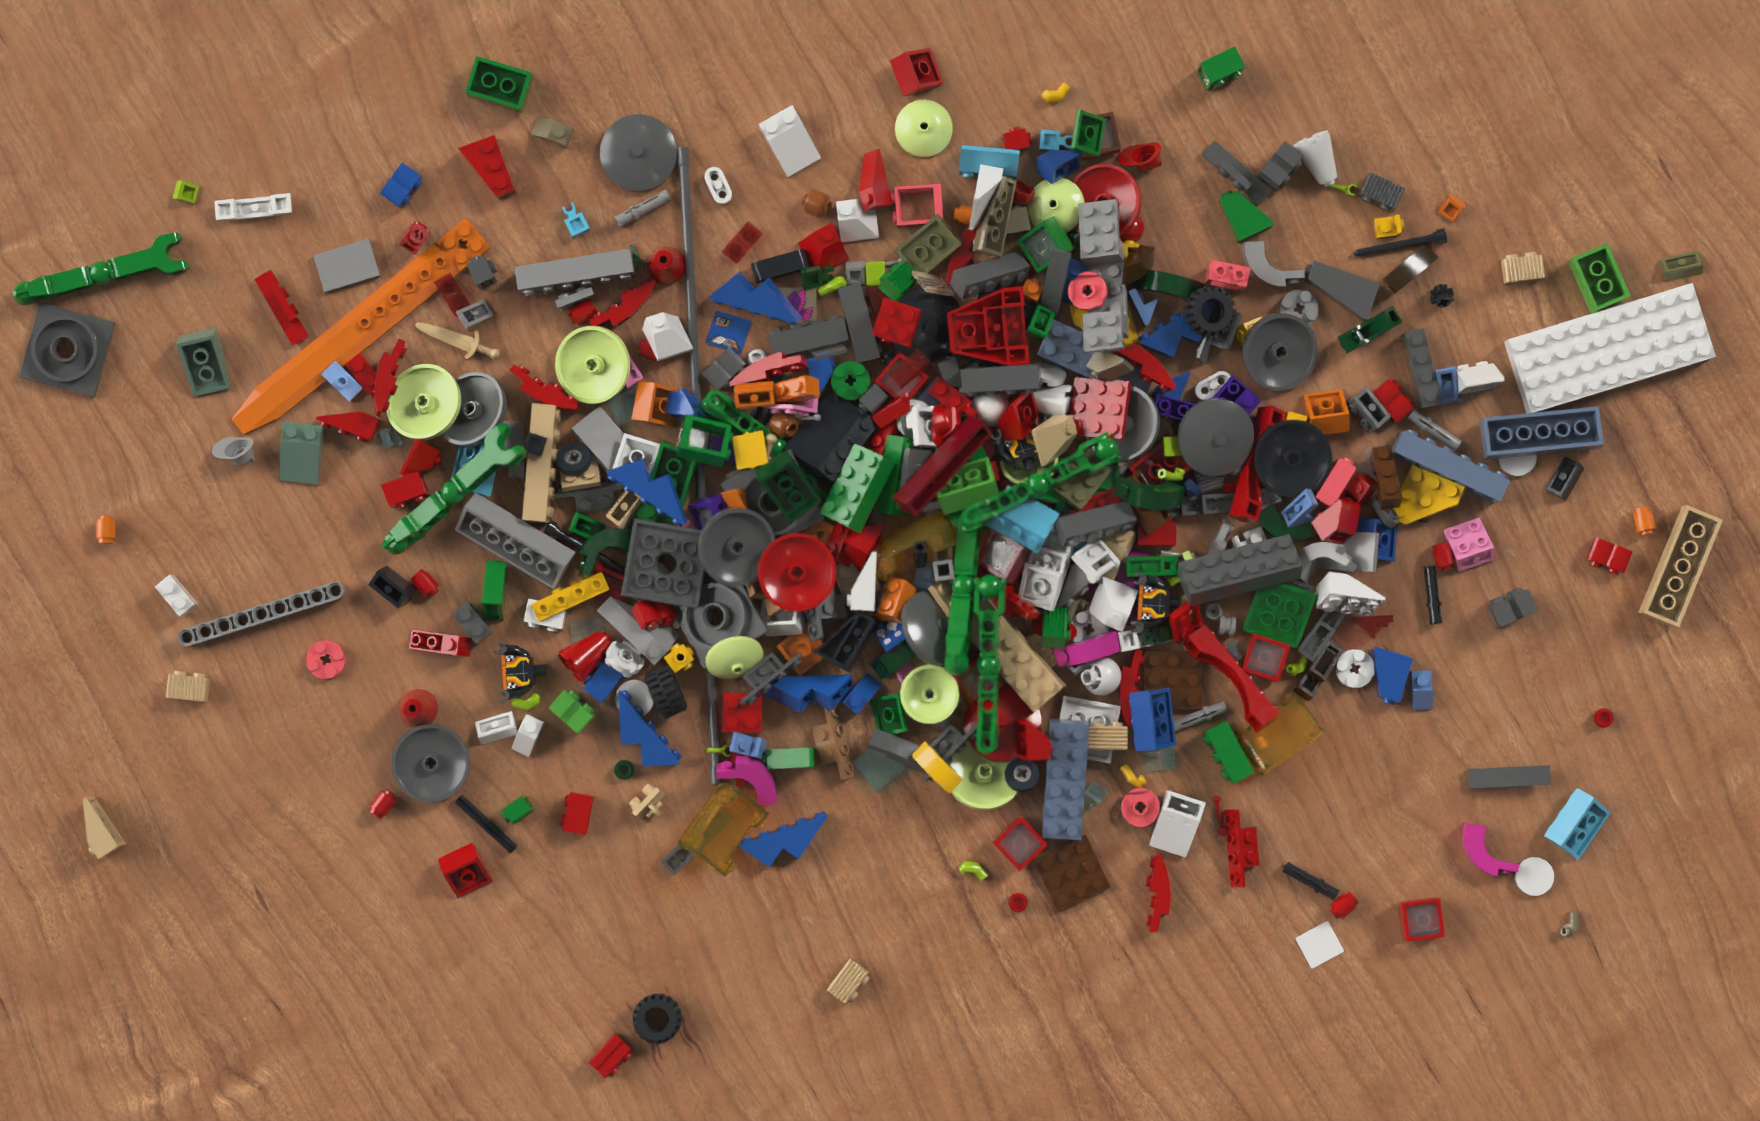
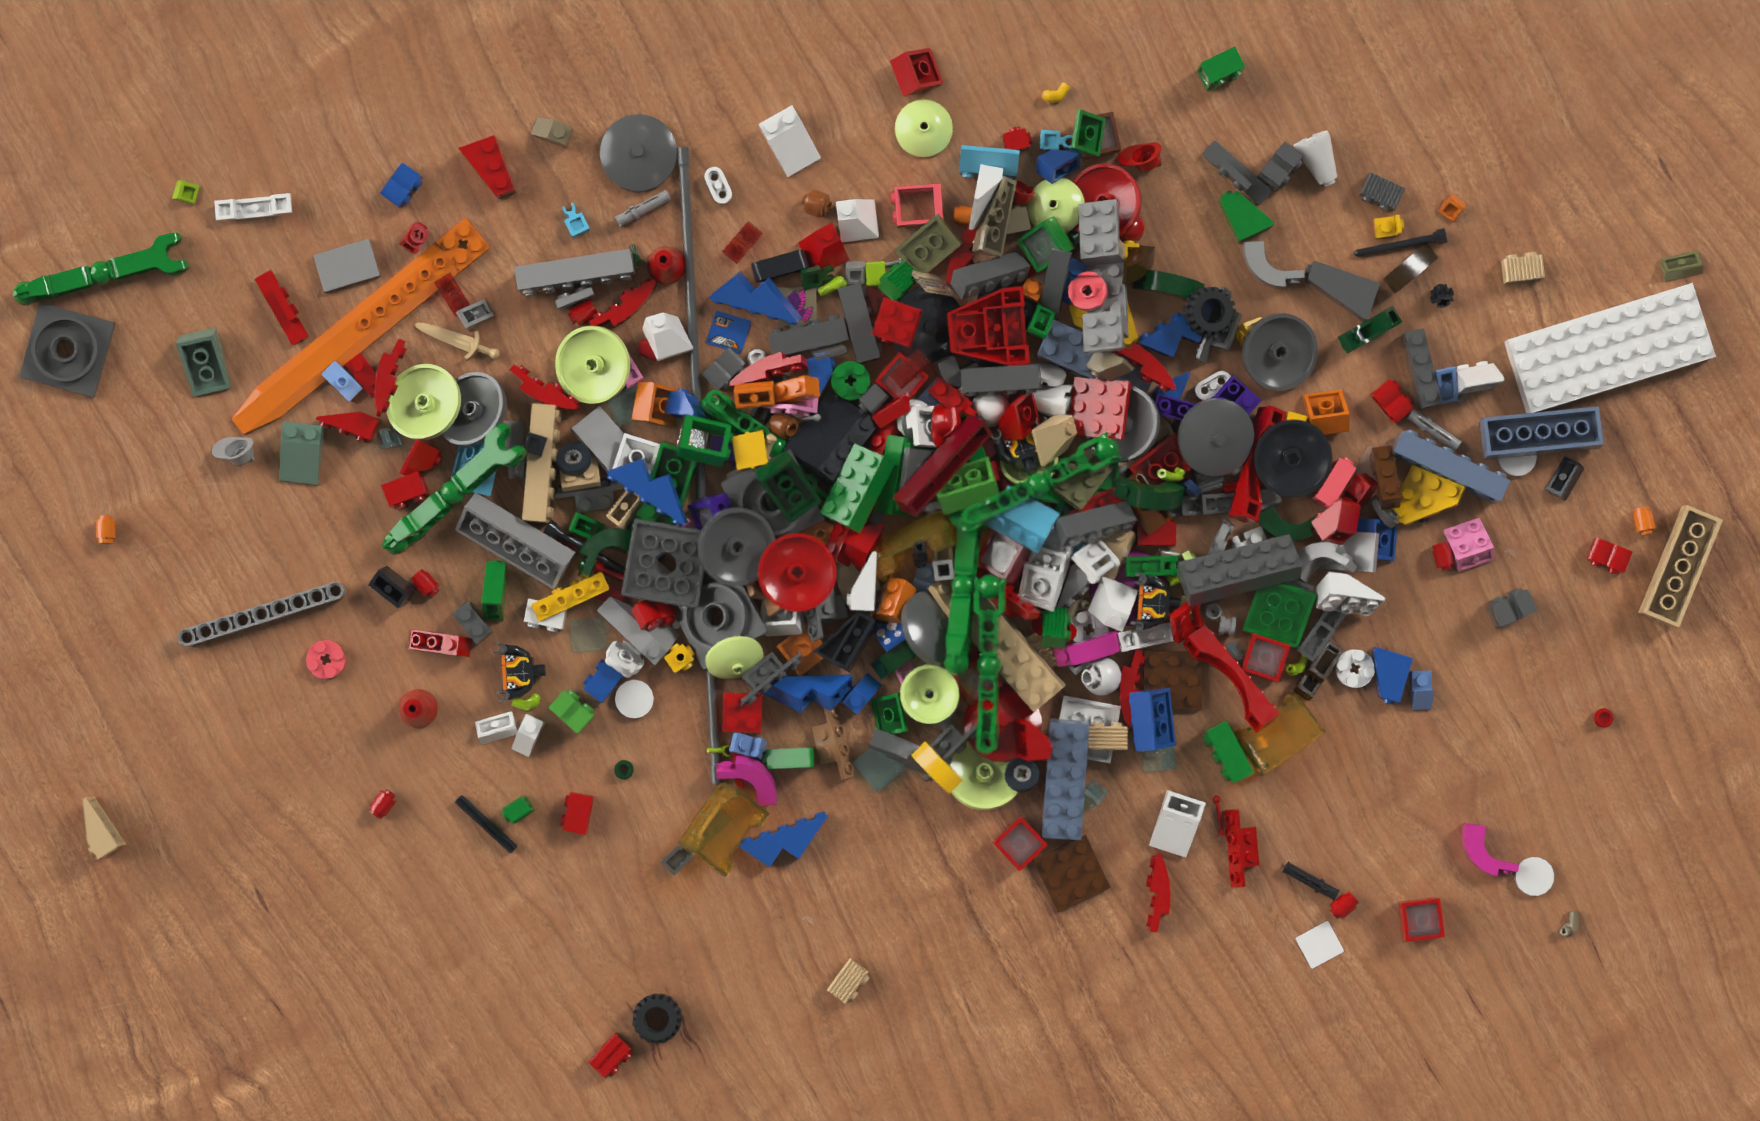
white brick [155,574,199,617] -> none
tan brick [166,671,210,702] -> none
dark grey dish [392,724,470,802] -> none
red slope [438,842,493,898] -> none
green brick [465,56,534,113] -> none
dark grey brick [466,255,498,290] -> none
red cone [558,631,612,683] -> none
blue slope [618,689,682,766] -> none
tan hips [629,784,665,820] -> none
black tyre [645,666,687,719] -> none
orange slope [722,489,748,509] -> none
red slope [859,149,893,211] -> none
black plate [880,349,896,366] -> none
lime arm [959,861,988,881] -> none
red plate [1008,893,1028,912] -> none
yellow arm [1120,764,1146,788] -> none
coral plate [1121,788,1160,827] -> none
medium blue slope [1127,288,1158,328] -> none
dark green plate [1138,620,1173,646] -> none
lime slope [1162,436,1181,457] -> none
light grey pin [1174,701,1228,732] -> none
coral window [1204,260,1250,292] -> none
light grey plate [1279,290,1318,325] -> none
medium blue slope [1281,489,1318,528] -> none
lime hand [1330,184,1358,197] -> none
dark grey brick [1346,387,1391,433] -> none
clear red slope [1351,615,1393,639] -> none
black pin [1423,565,1442,625] -> none
dark grey slope [1468,765,1551,788] -> none
medium azure slope [1545,788,1611,860] -> none
bright green brick [1568,243,1630,314] -> none

